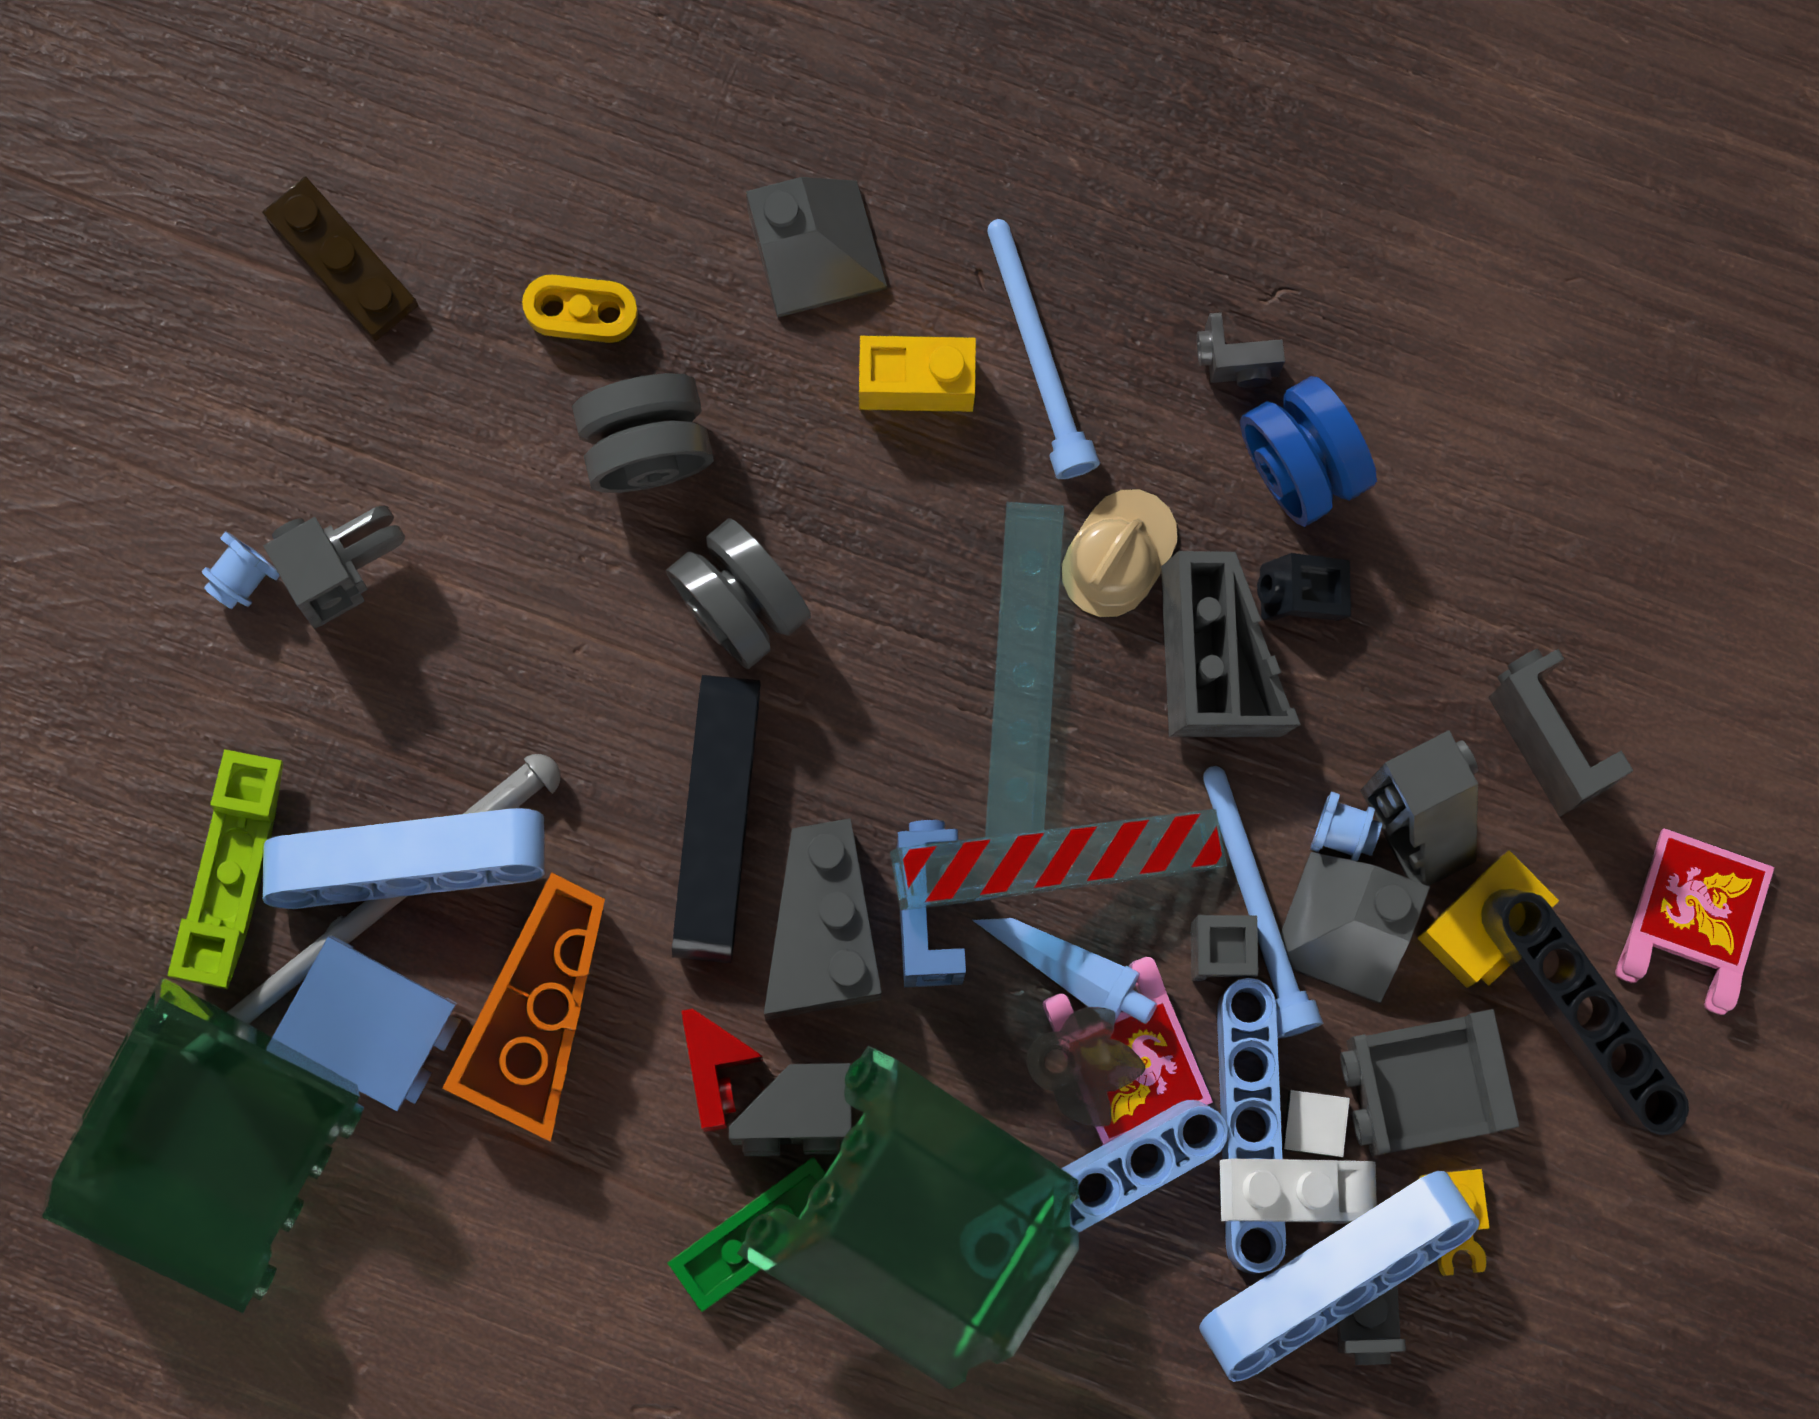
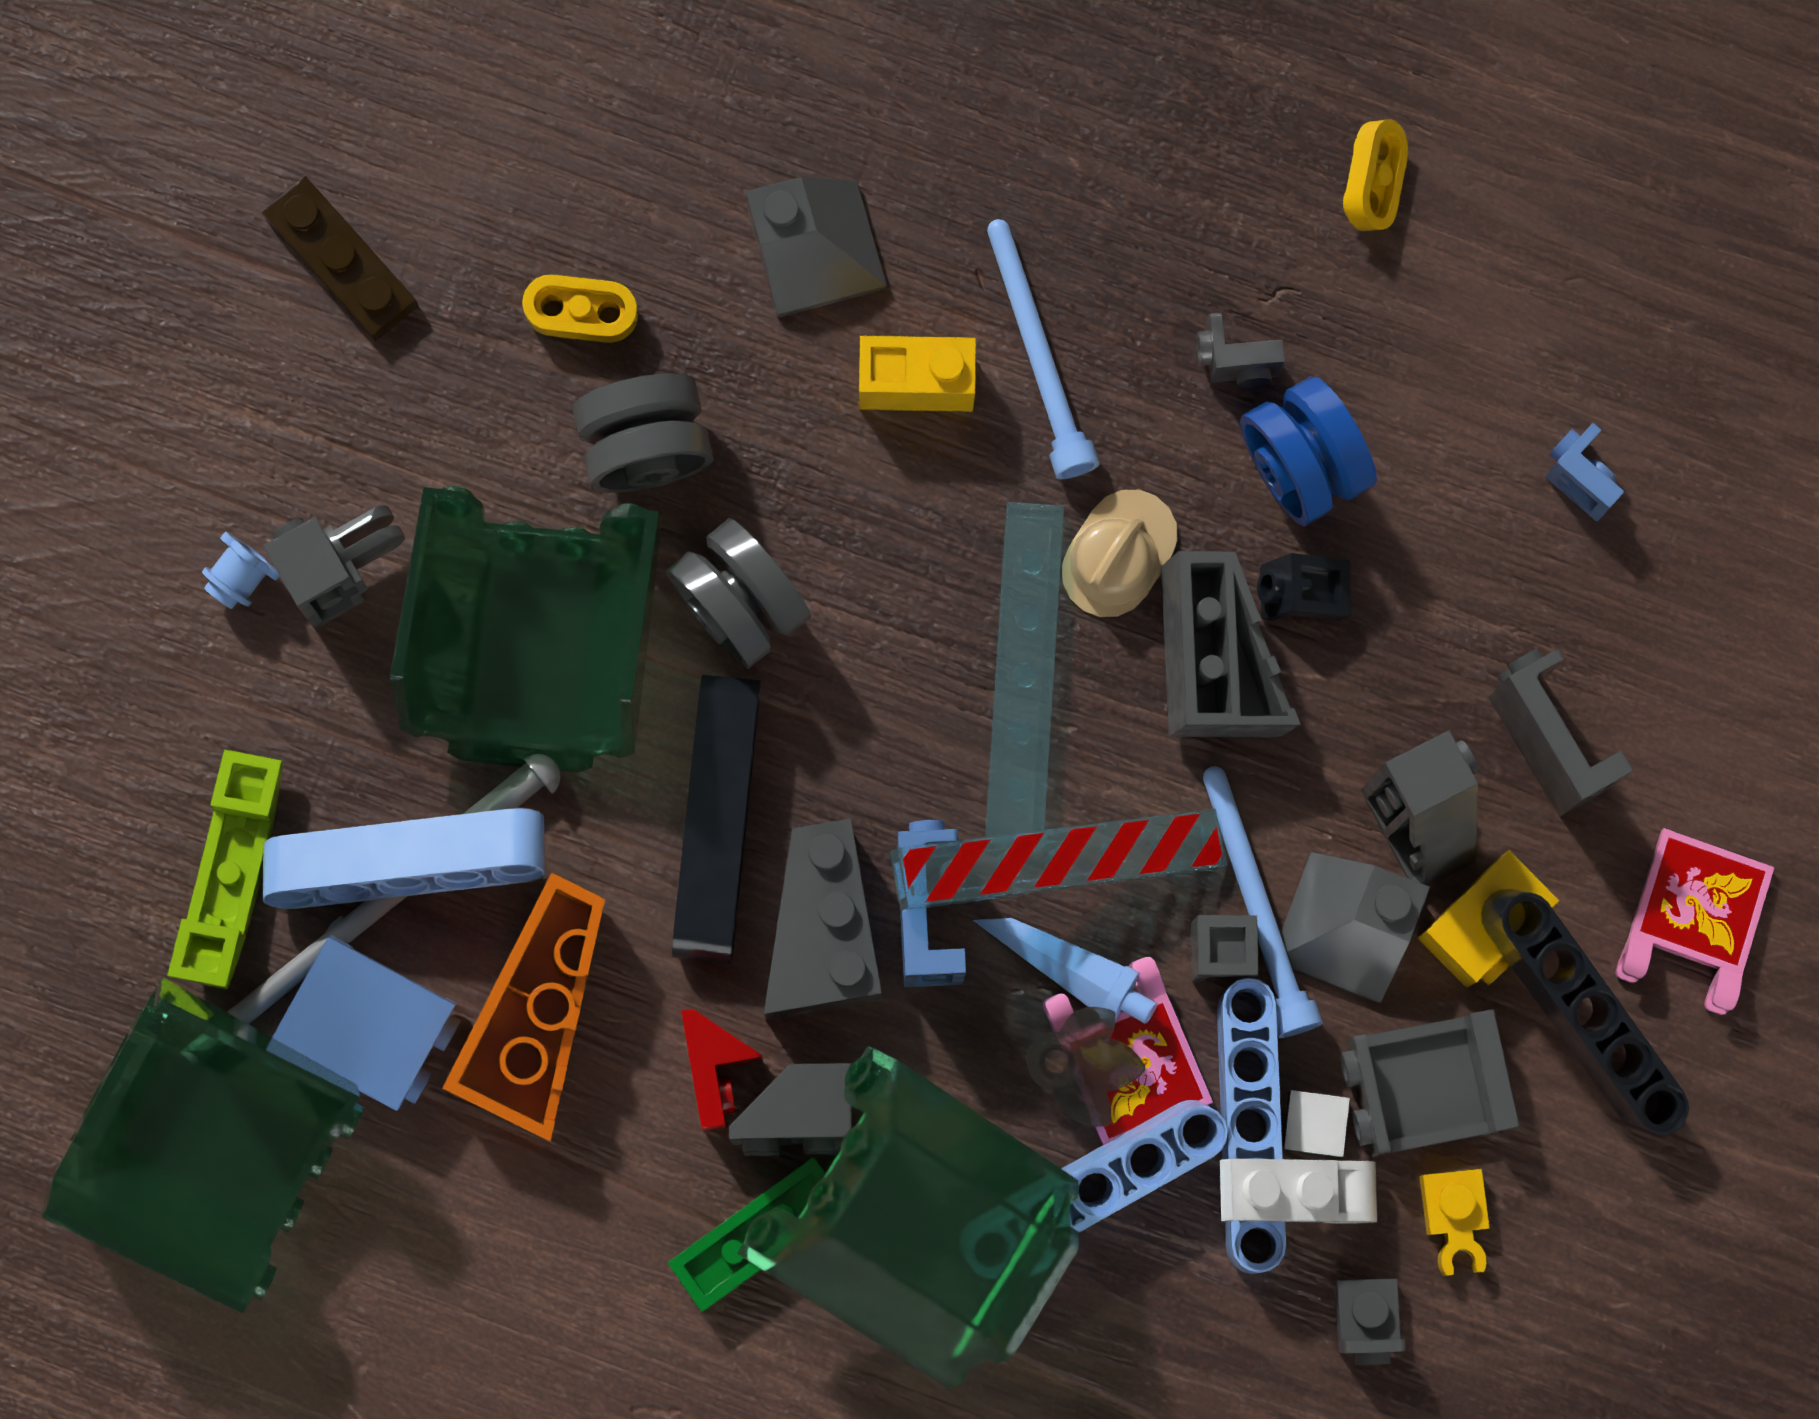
light blue beam [1199,1171,1479,1382] -> none
light blue brick [1310,791,1382,861] -> none
none -> clear green windscreen [390,486,660,773]
none -> yellow plate [1343,119,1408,231]
none -> medium blue bracket [1545,423,1624,522]

